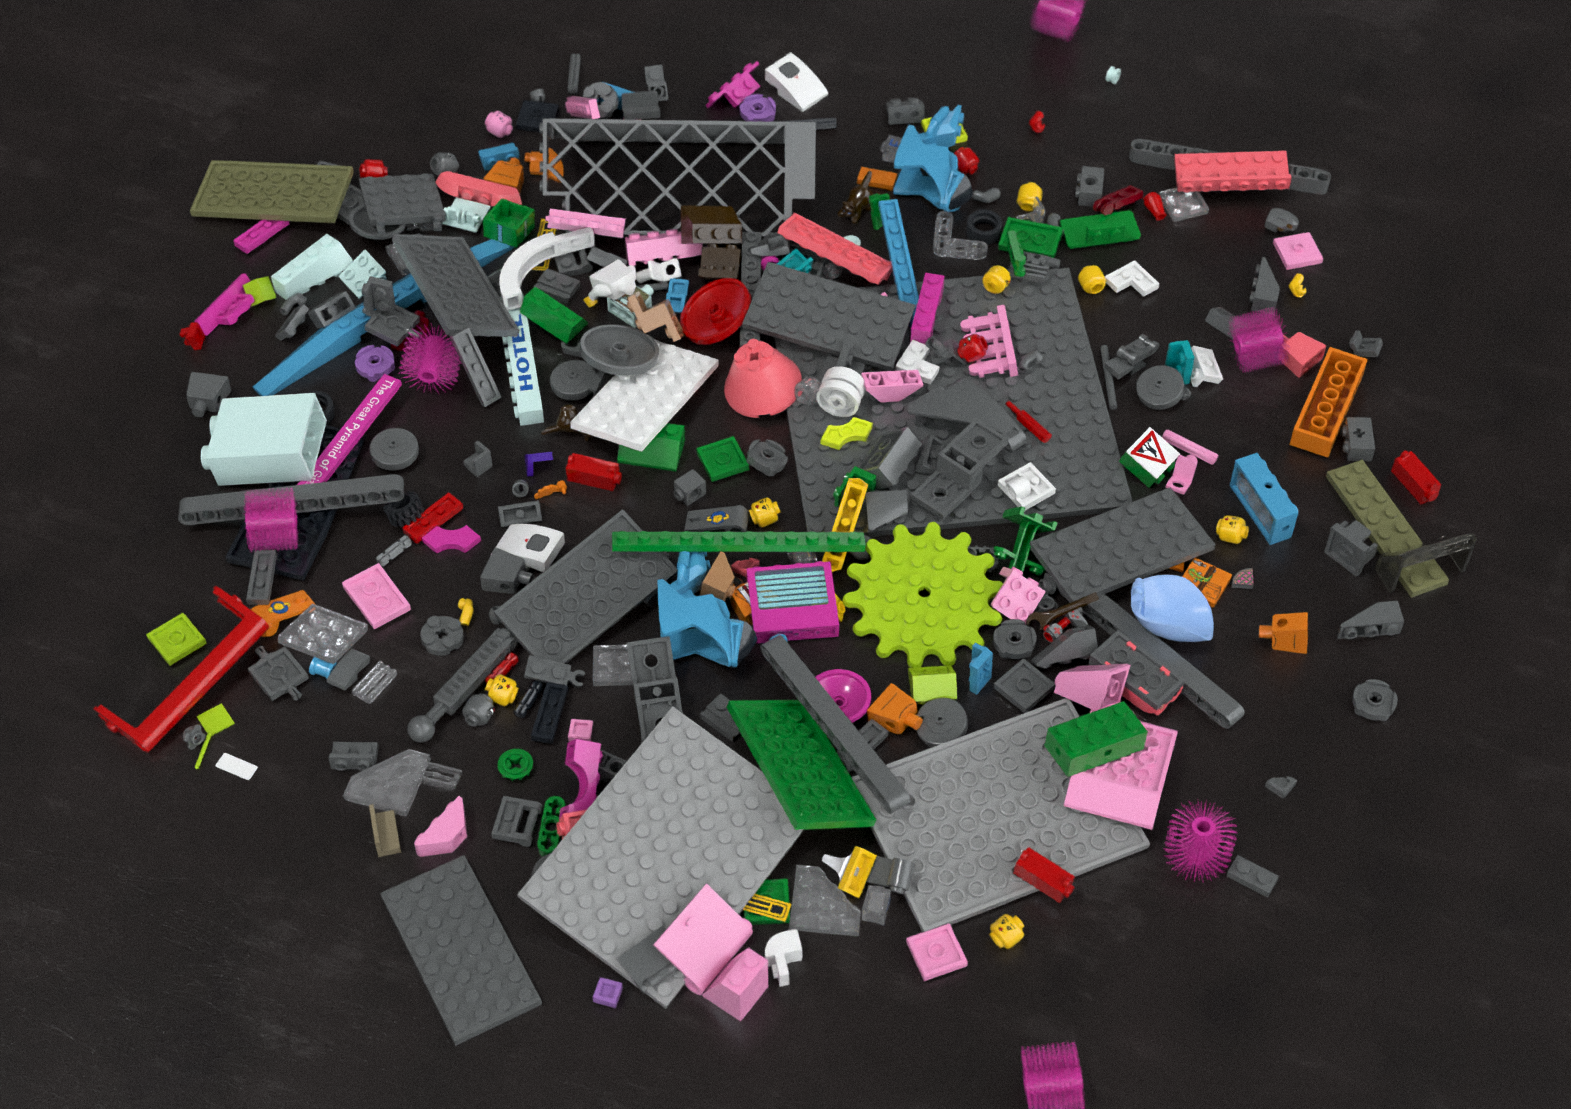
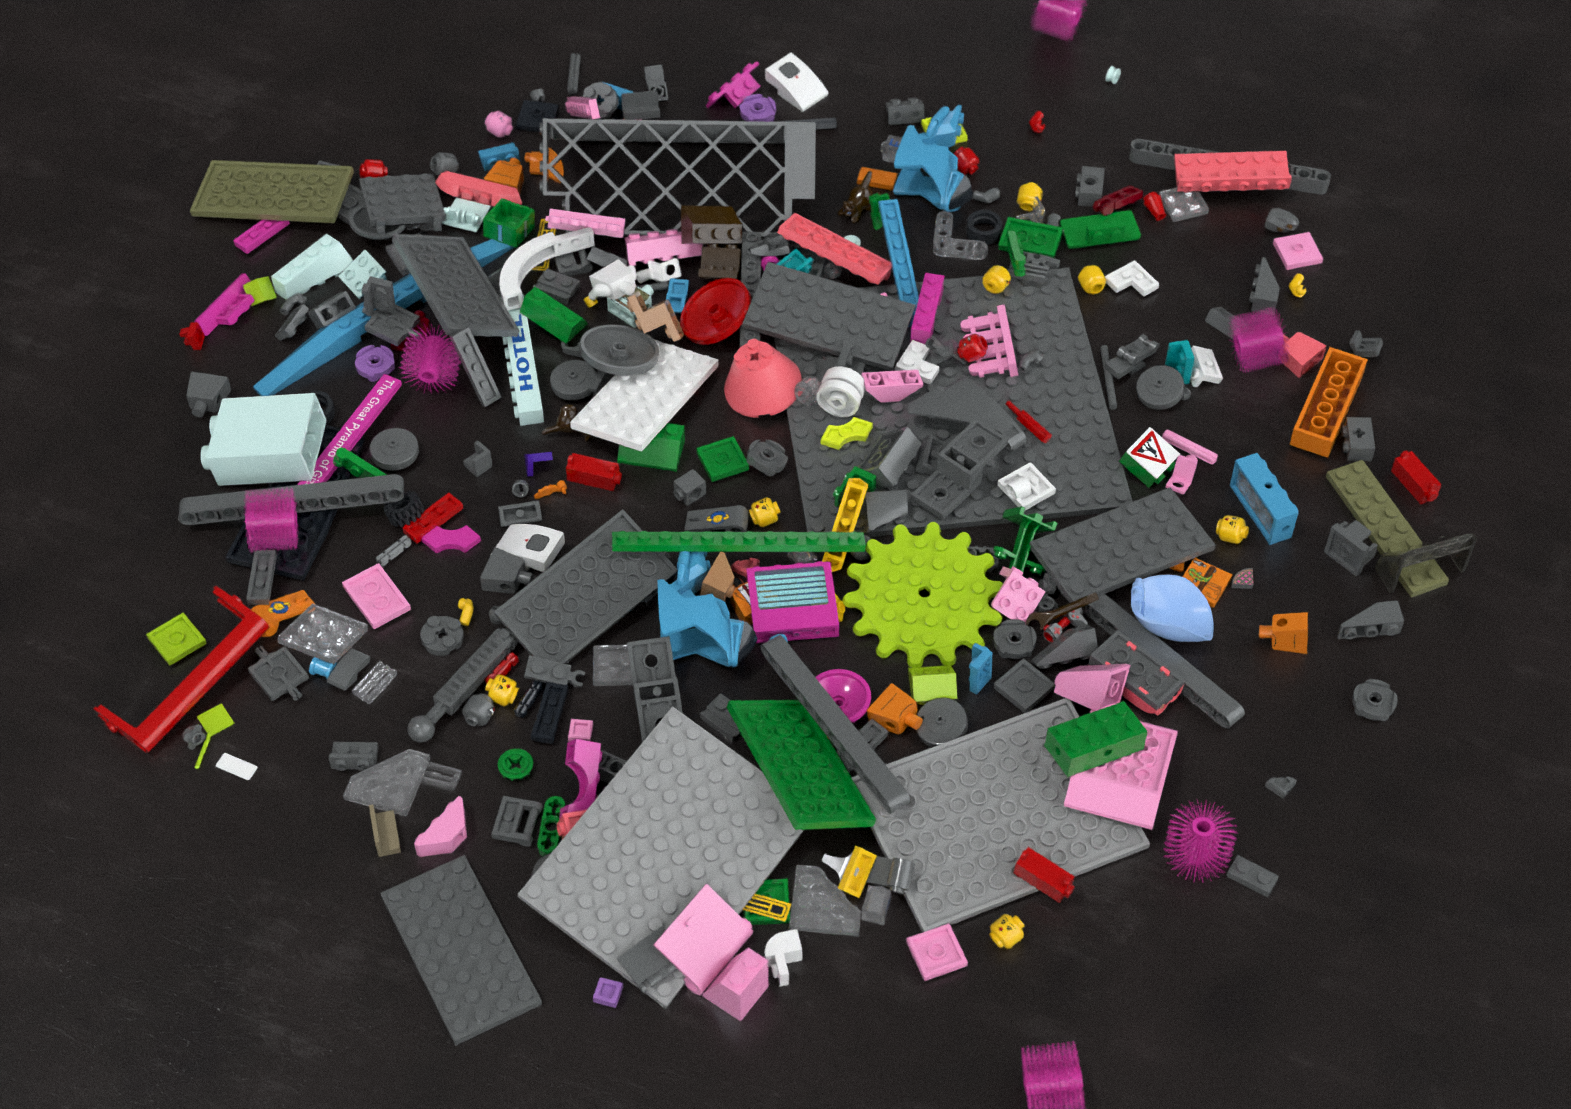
none -> green plate [333,448,387,478]

